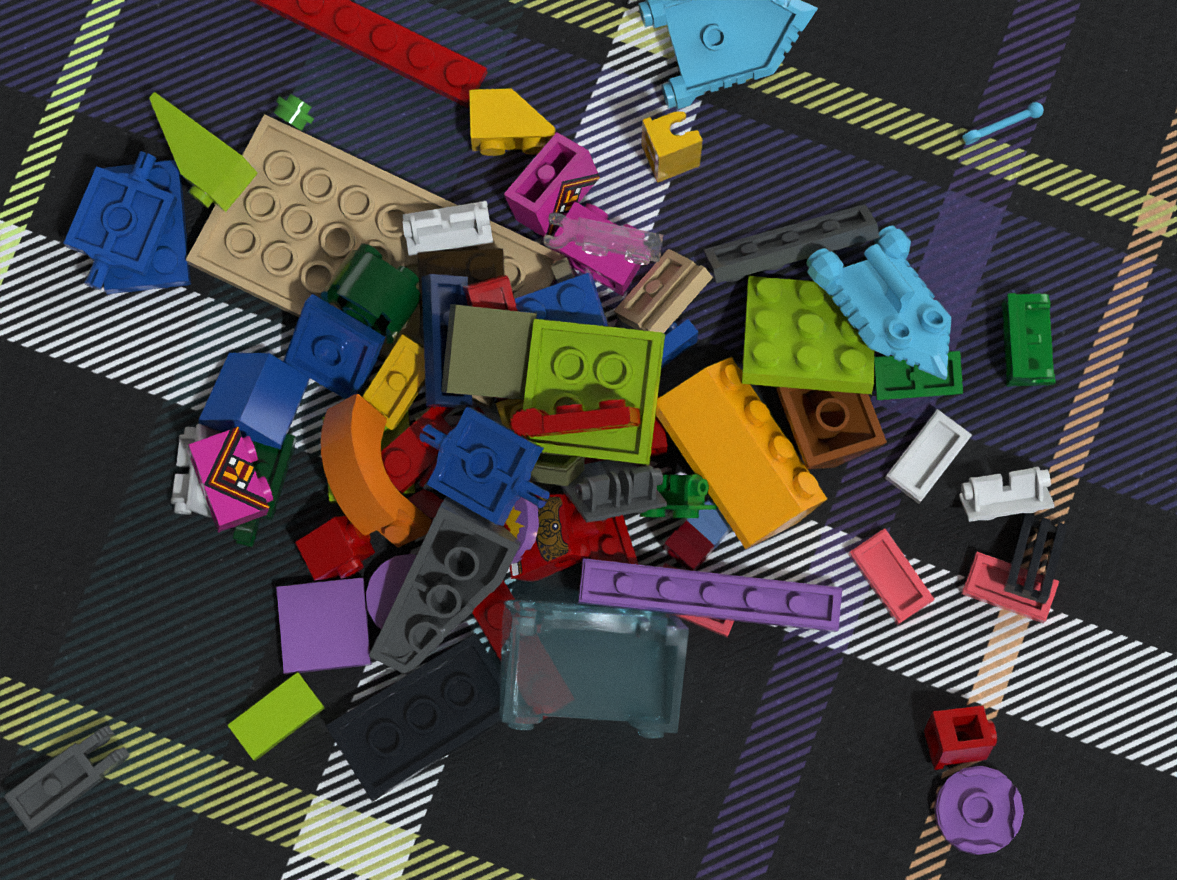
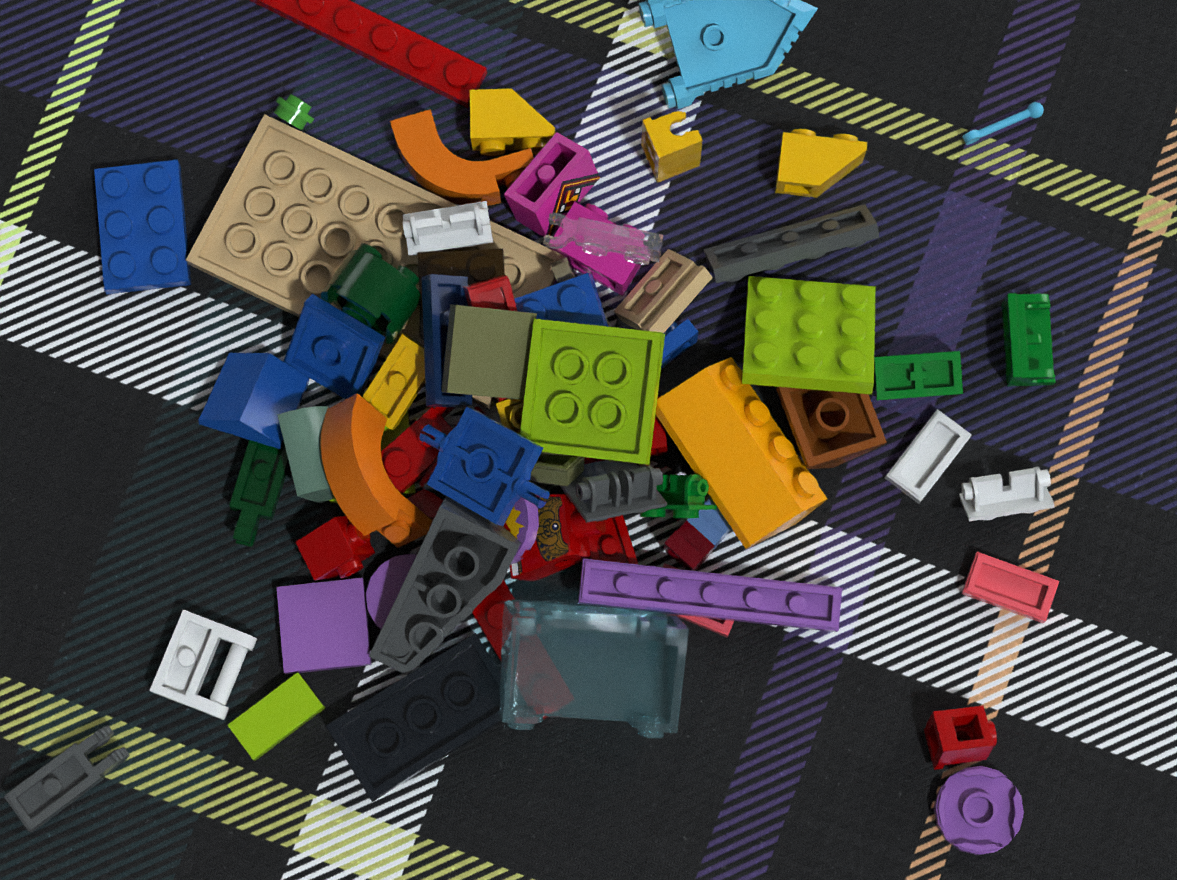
blue plate [64,151,178,290] -> none
lime slope [149,92,258,212] -> none
white hinge [171,424,220,517] -> none
dark pink brick [188,427,273,532] -> none
red hinge [510,399,641,438] -> none
medium azure shield [806,226,951,380] -> none
coral tile [848,528,935,625] -> none
black tile [1003,513,1067,604] -> none
none -> white plate [150,610,257,720]
none -> sand green brick [278,406,335,503]
none -> orange arch [390,109,534,206]
none -> yellow slope [775,129,867,198]

